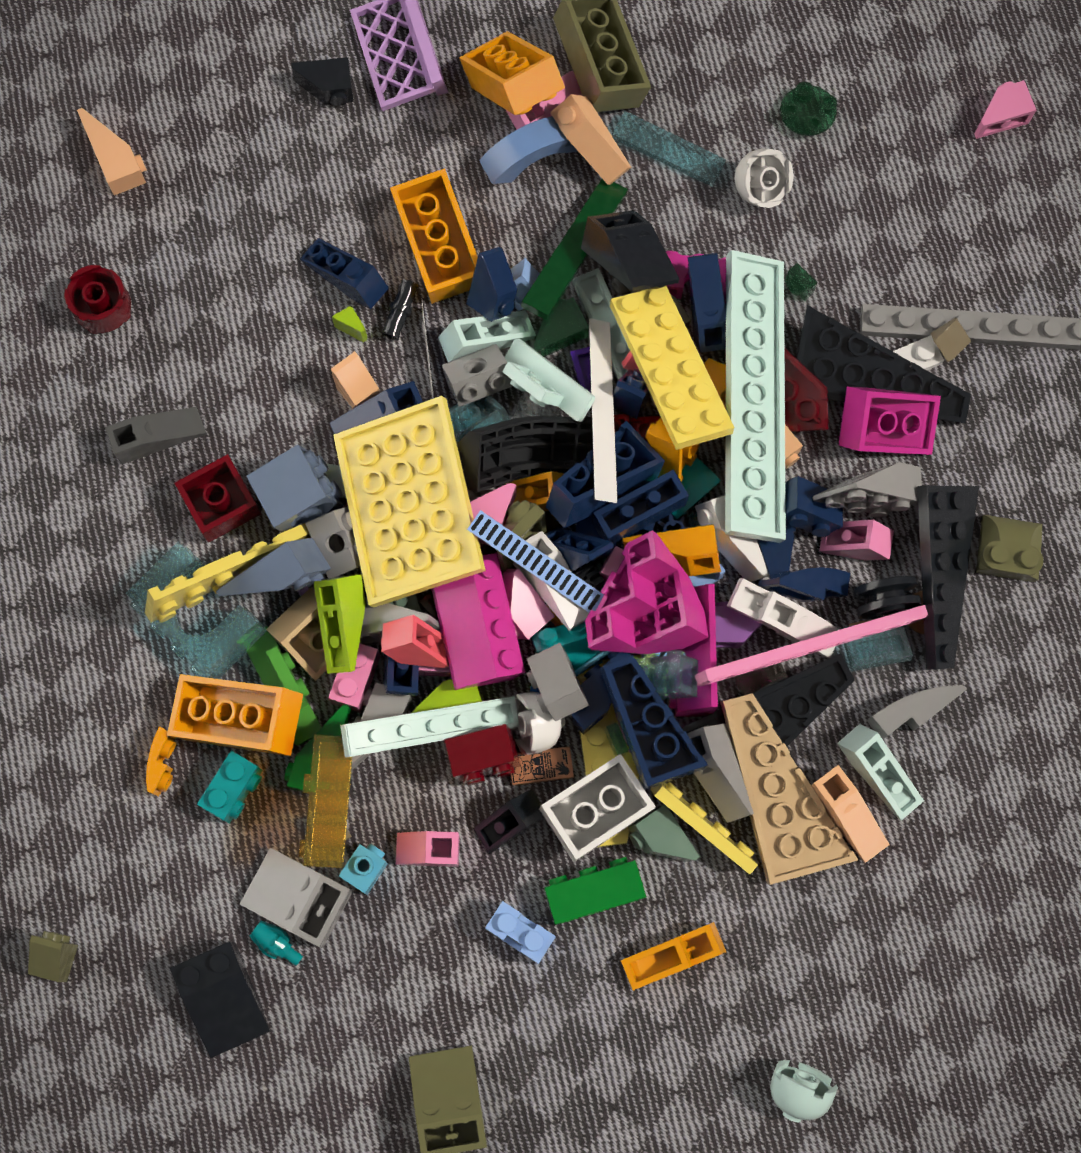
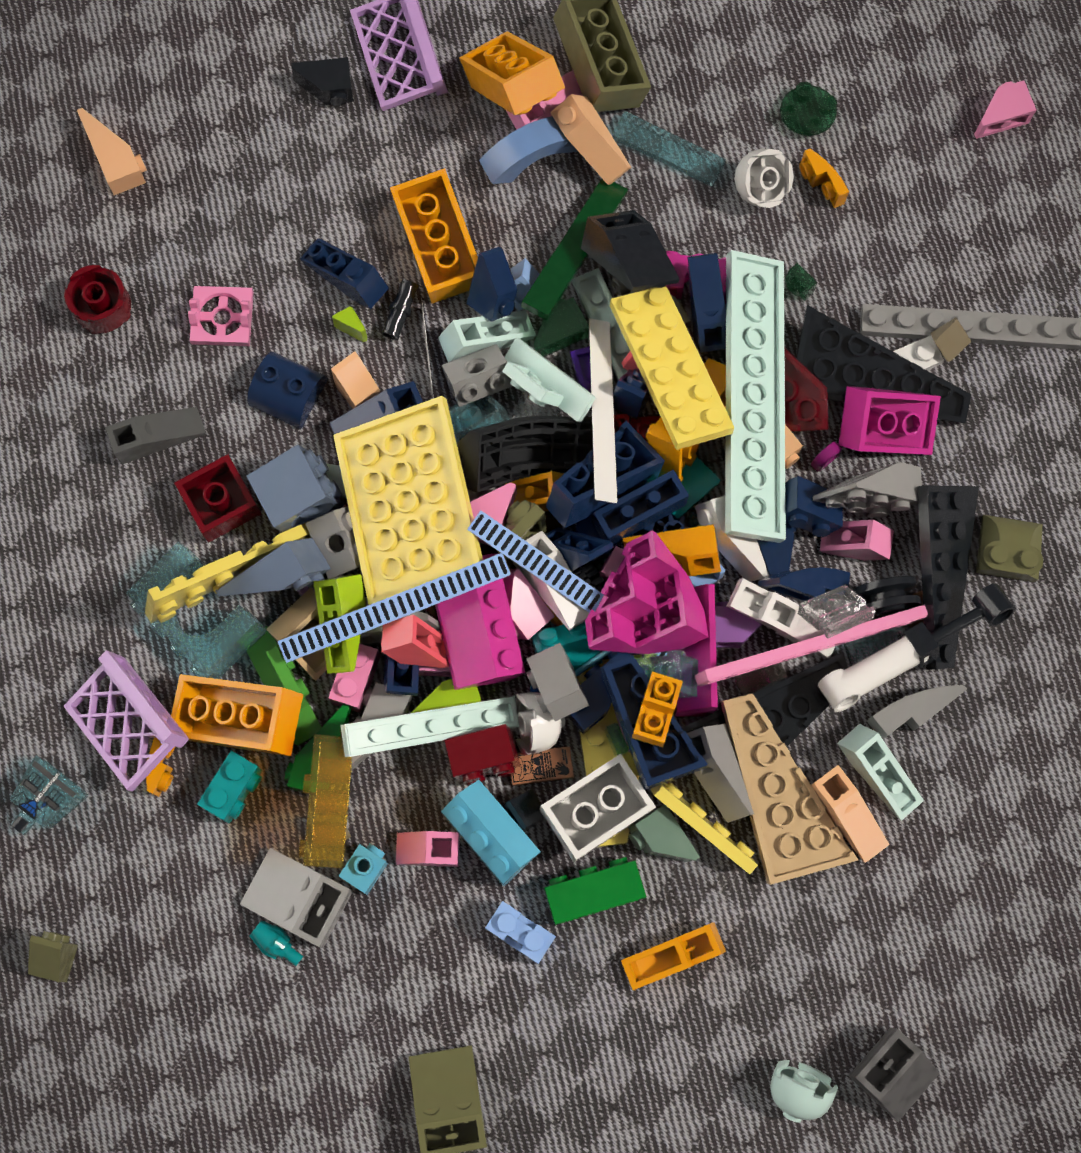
black slope [170,941,271,1058] -> none
none -> clear light blue torso [10,755,89,835]
none -> lavender fence [64,650,189,792]
none -> bright pink piece [188,286,253,346]
none -> dark blue brick [247,351,328,430]
none -> light blue sticker [277,553,511,663]
none -> medium azure slope [441,780,541,887]
none -> light orange slope [632,671,683,748]
none -> clear plate [797,585,876,638]
none -> light orange slope [799,149,849,208]
none -> magenta tile [811,441,842,472]
none -> piece [818,583,1016,712]
none -> flat silver slope [849,1028,940,1122]

